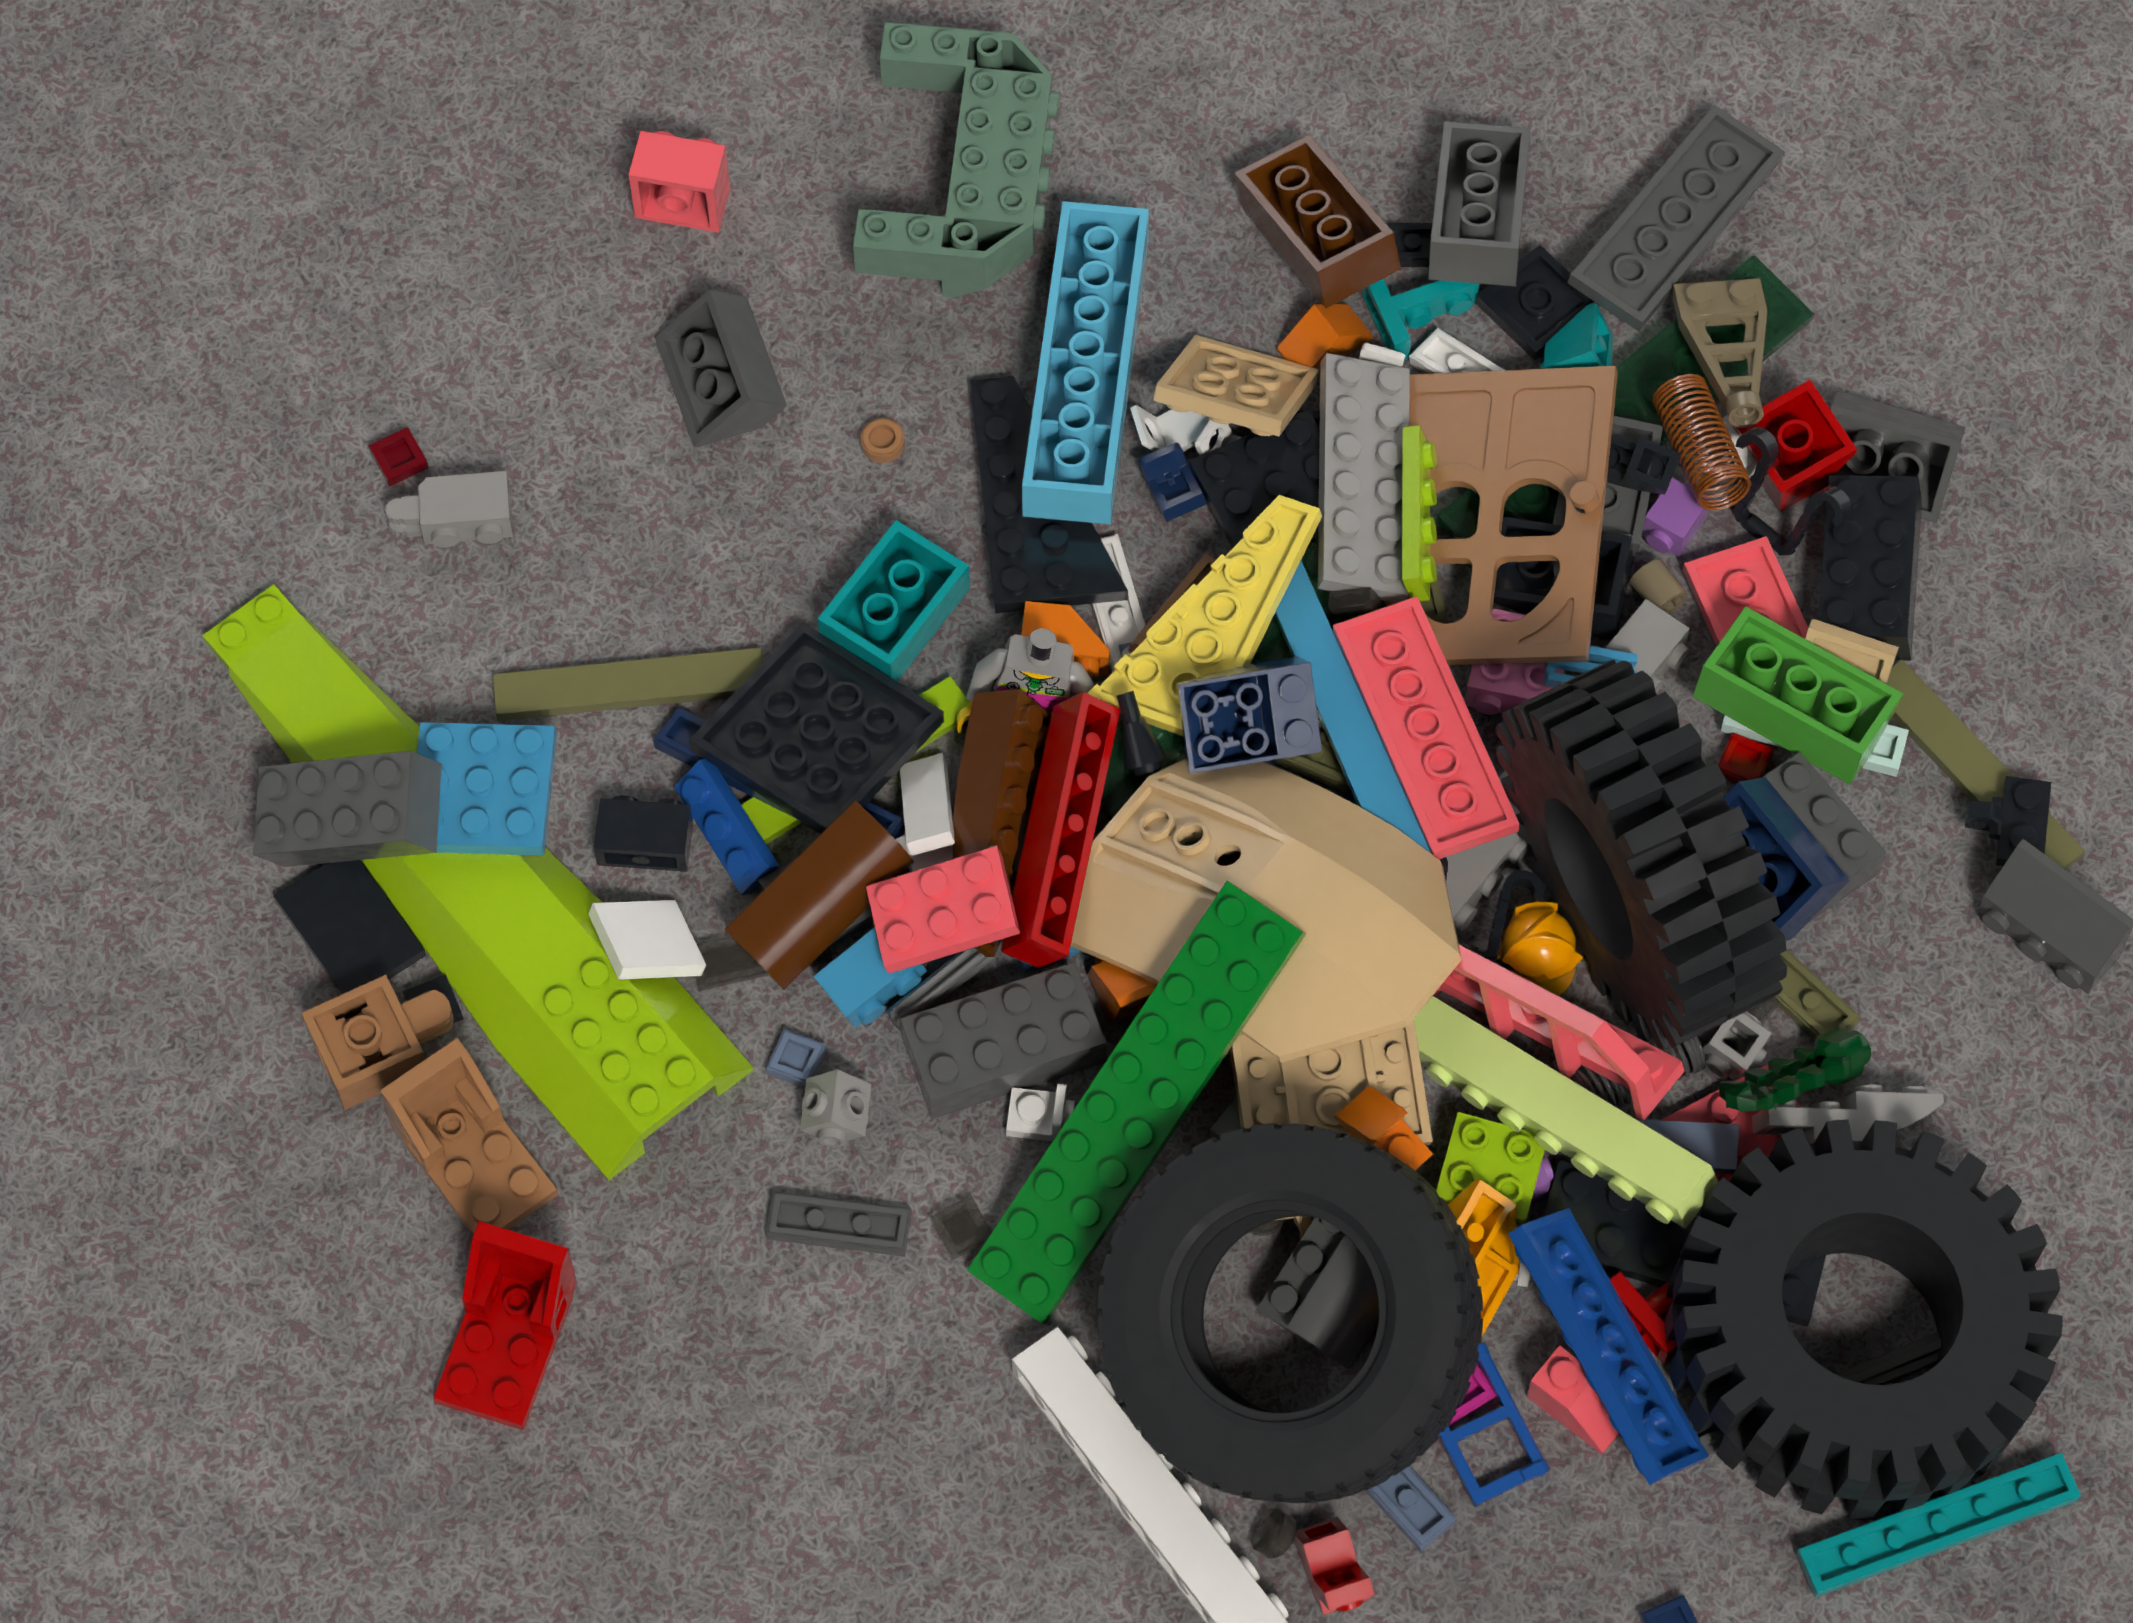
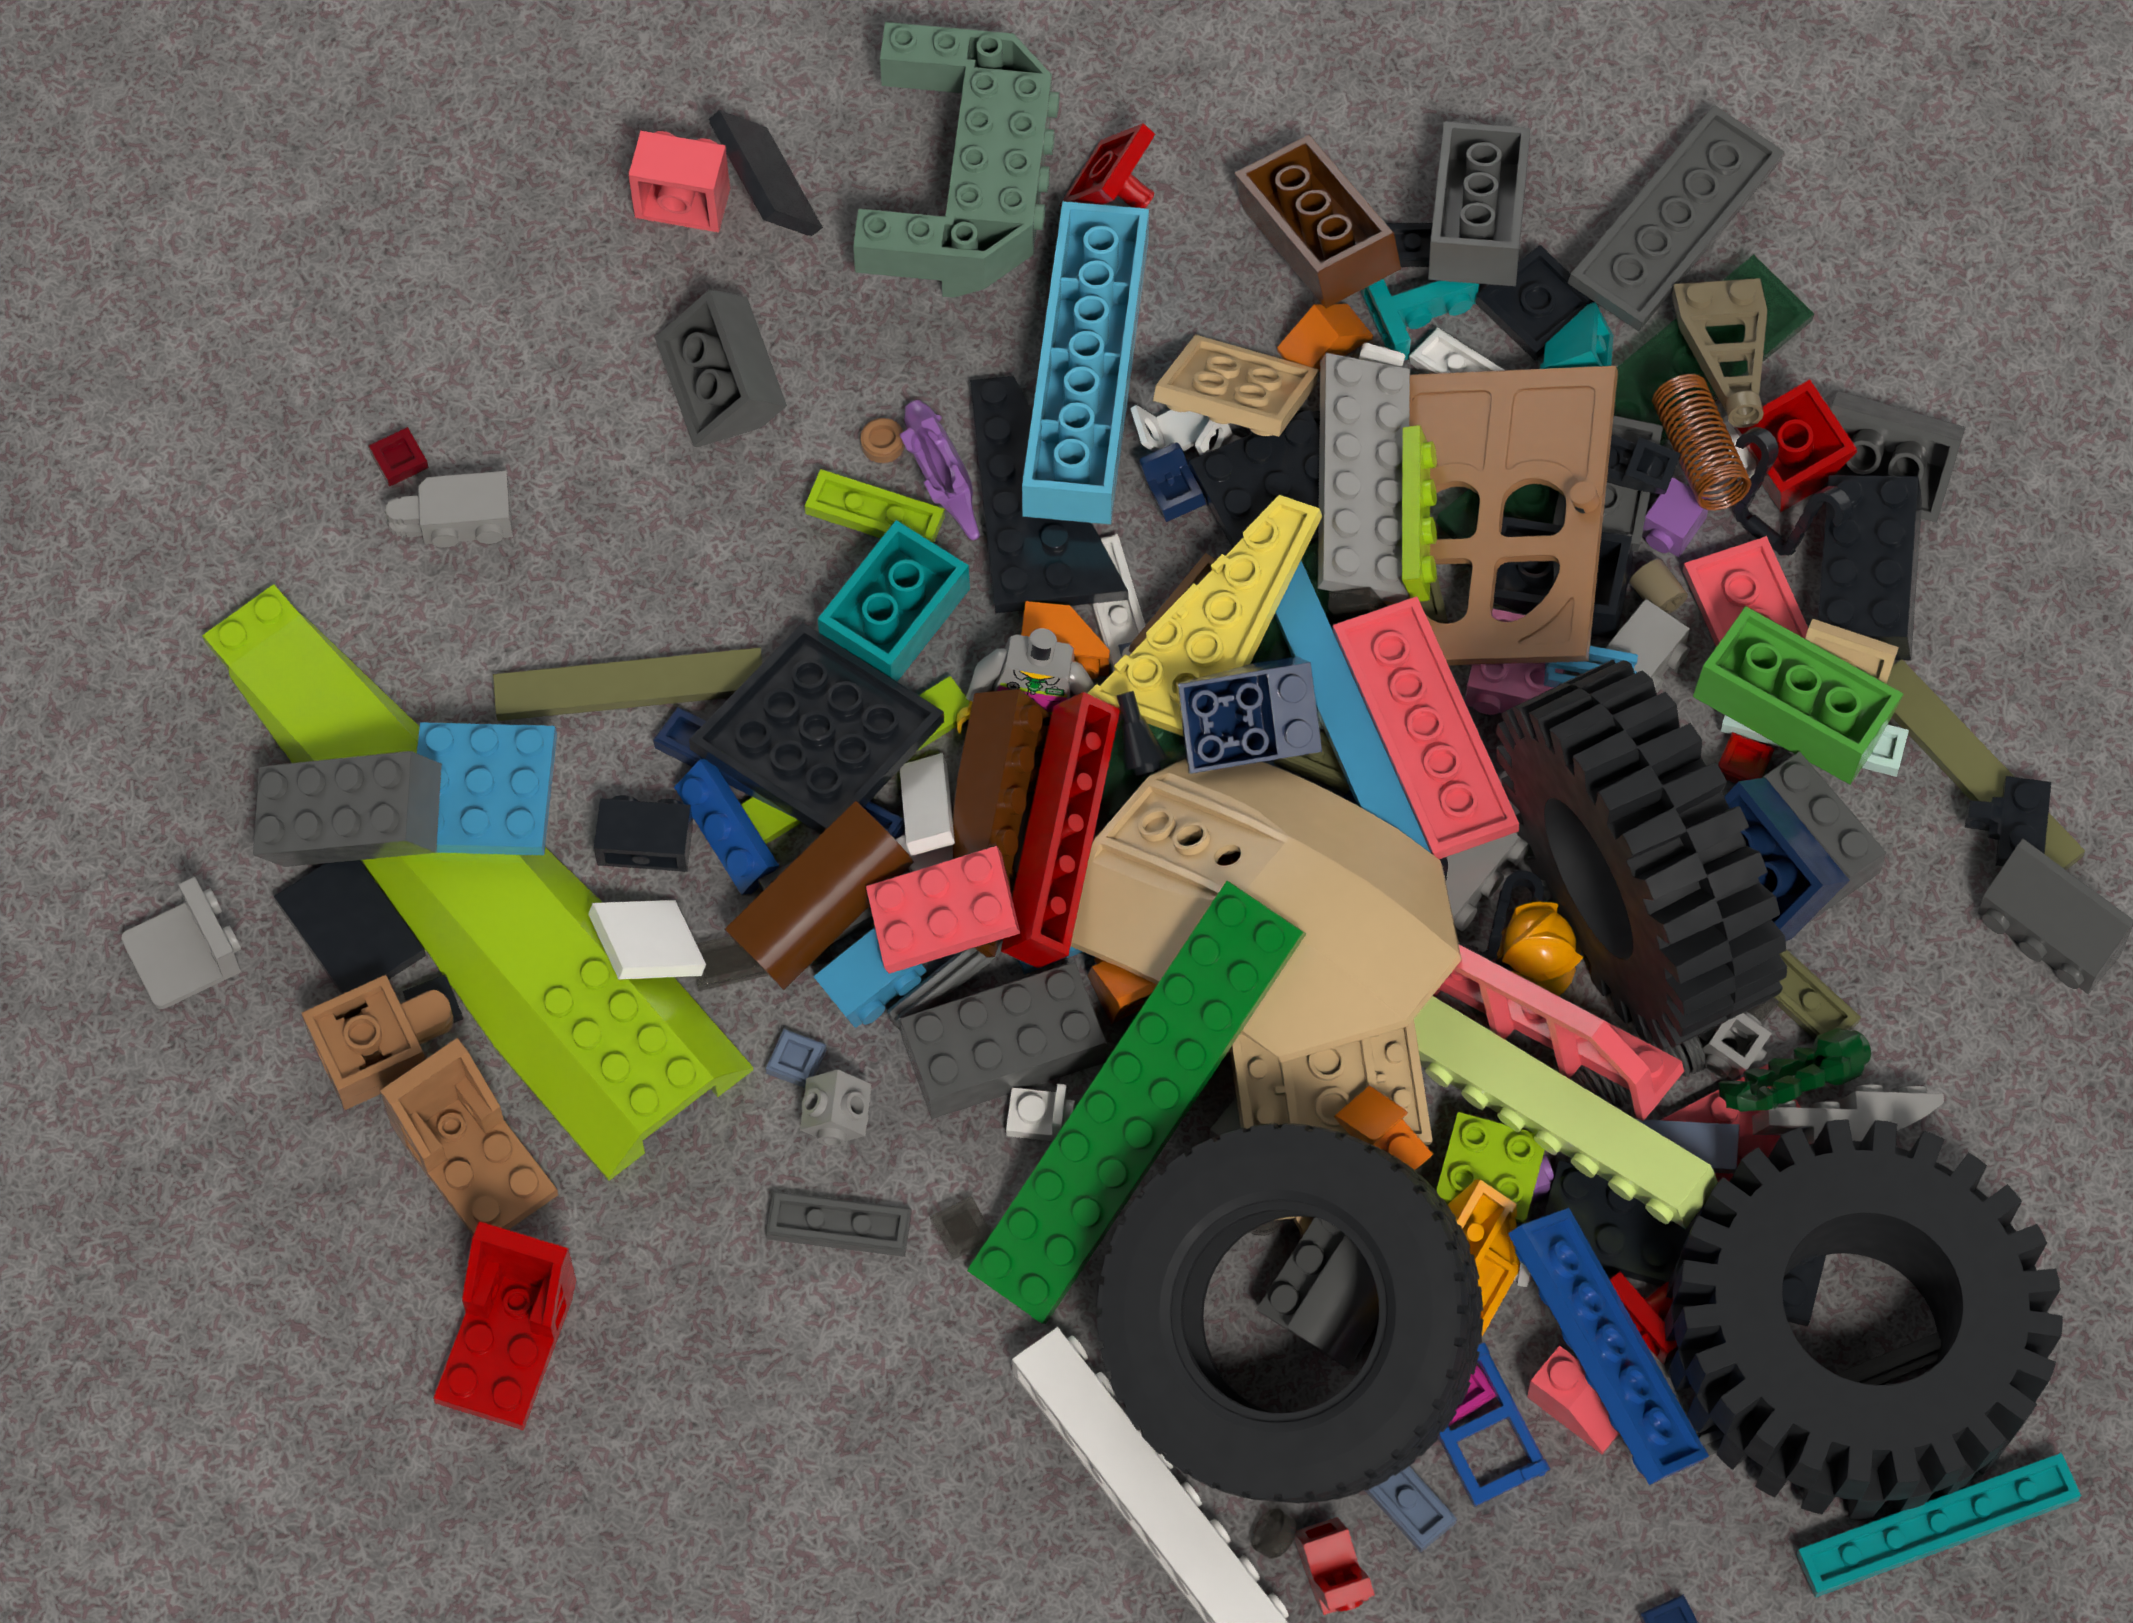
none -> light grey bracket [121,877,241,1009]
none -> black tile [709,110,823,236]
none -> lime plate [805,469,945,543]
none -> medium lavender animal [899,400,980,541]
none -> red tile [1059,123,1156,209]

